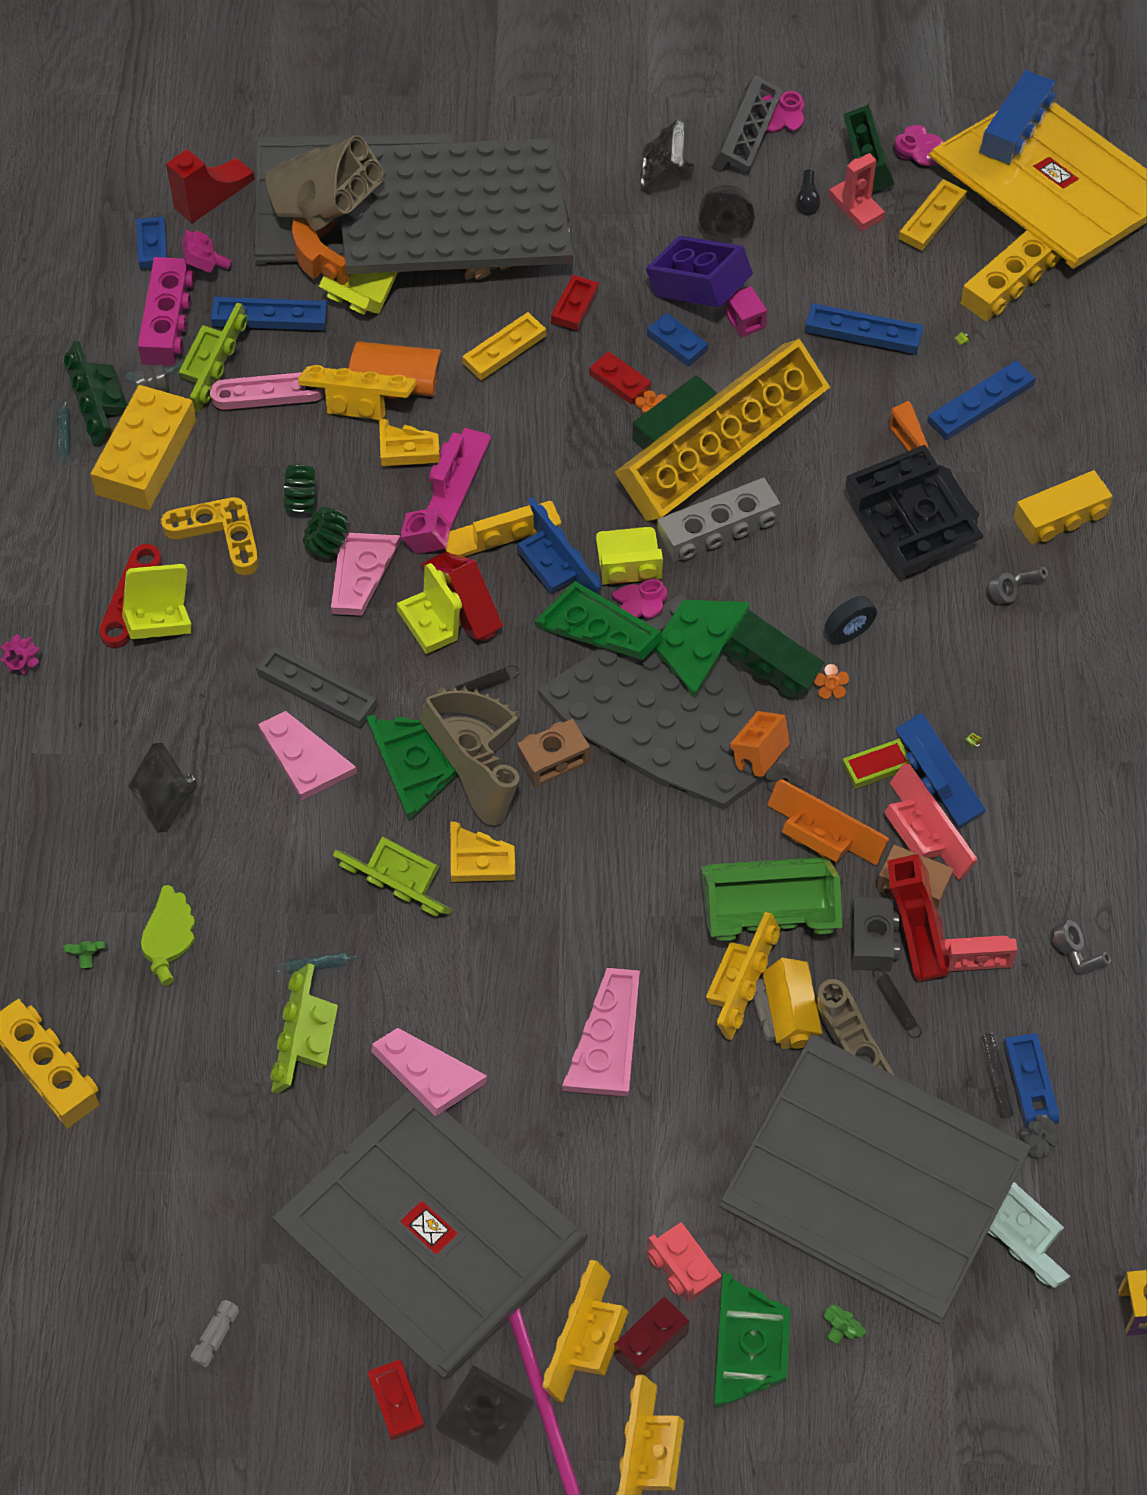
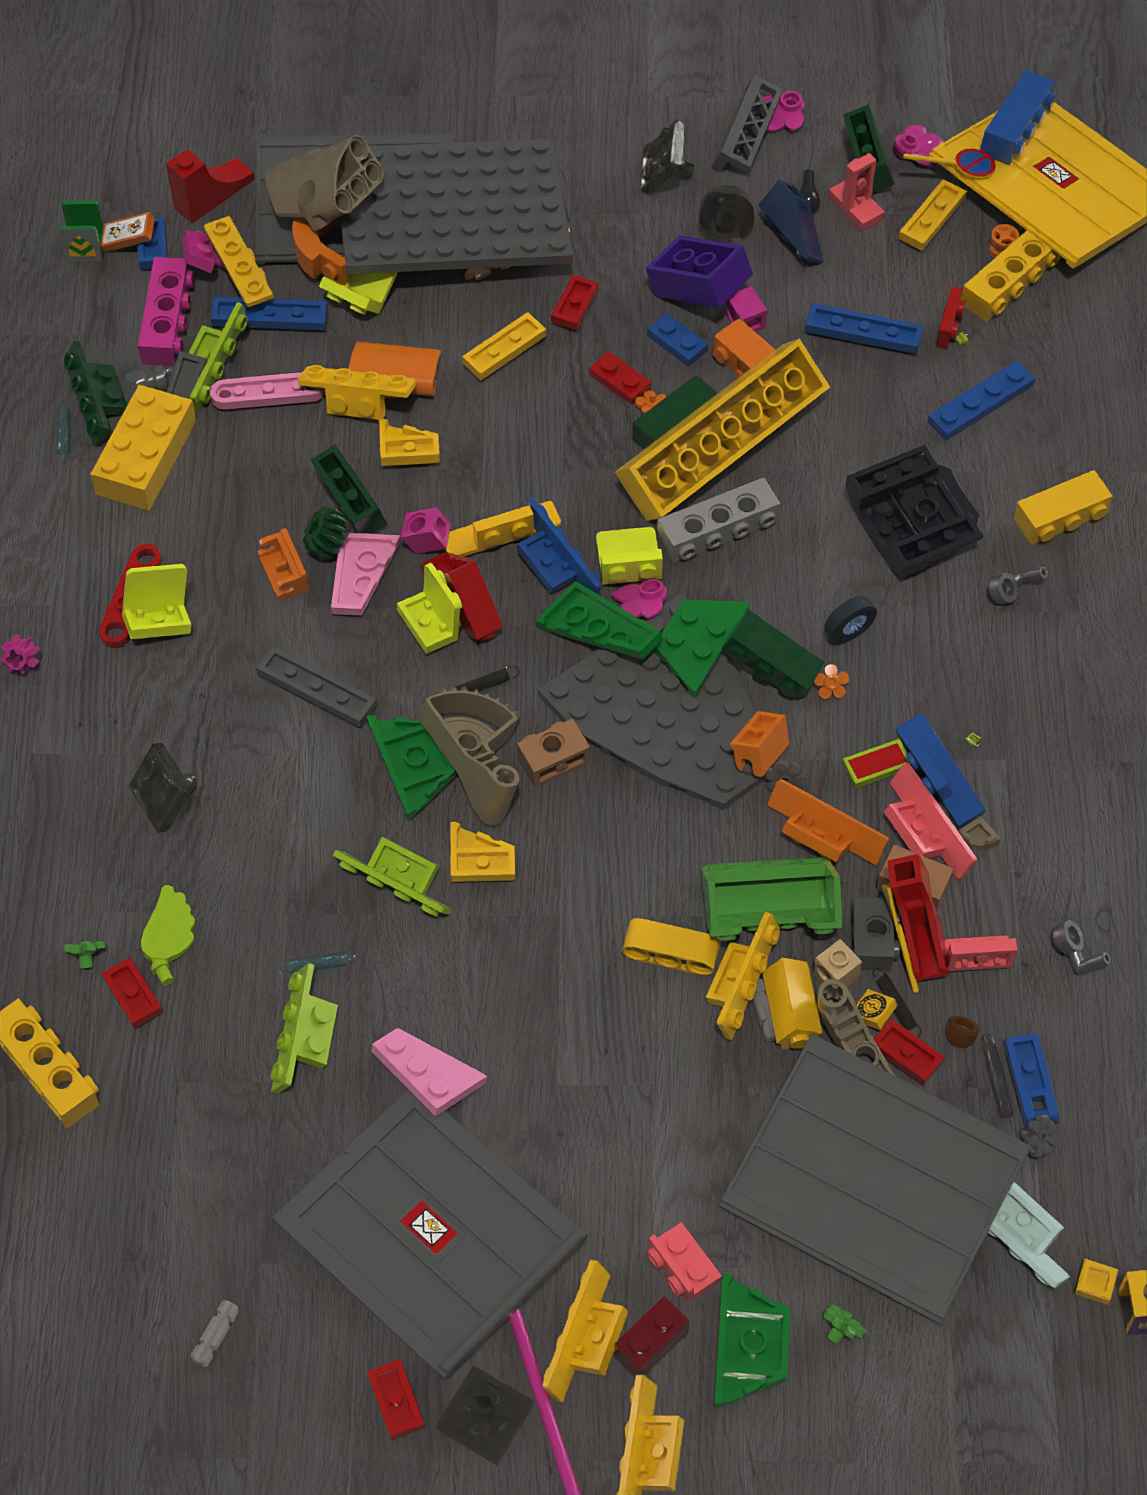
yellow beam [161,497,259,575] -> none
bright pink wing [258,711,357,800] -> none
dark green gear [284,464,316,514] -> none
dark pink bracket [427,427,491,528] -> none
bright pink wing [562,968,640,1097] -> none
orange slope [888,401,928,451] -> none
none -> piece [59,200,104,262]
none -> tile [100,212,155,252]
none -> red plate [101,957,163,1029]
none -> dark grey tile [167,351,208,399]
none -> yellow bracket [204,216,274,307]
none -> orange hinge [257,528,309,601]
none -> dark green brick [310,444,387,534]
none -> yellow beam [622,918,721,976]
none -> orange brick [713,318,775,377]
none -> dark blue slope [758,180,823,264]
none -> tan brick [813,939,862,988]
none -> yellow tile [857,989,897,1030]
none -> red plate [874,1018,945,1085]
none -> yellow piece [882,884,919,993]
none -> piece [903,149,996,179]
none -> red plate [936,286,966,350]
none -> reddish brown piece [945,1016,980,1048]
none -> dark tan tile [958,816,1001,849]
none -> orange wheel [989,224,1019,258]
none -> yellow tile [1075,1259,1118,1305]

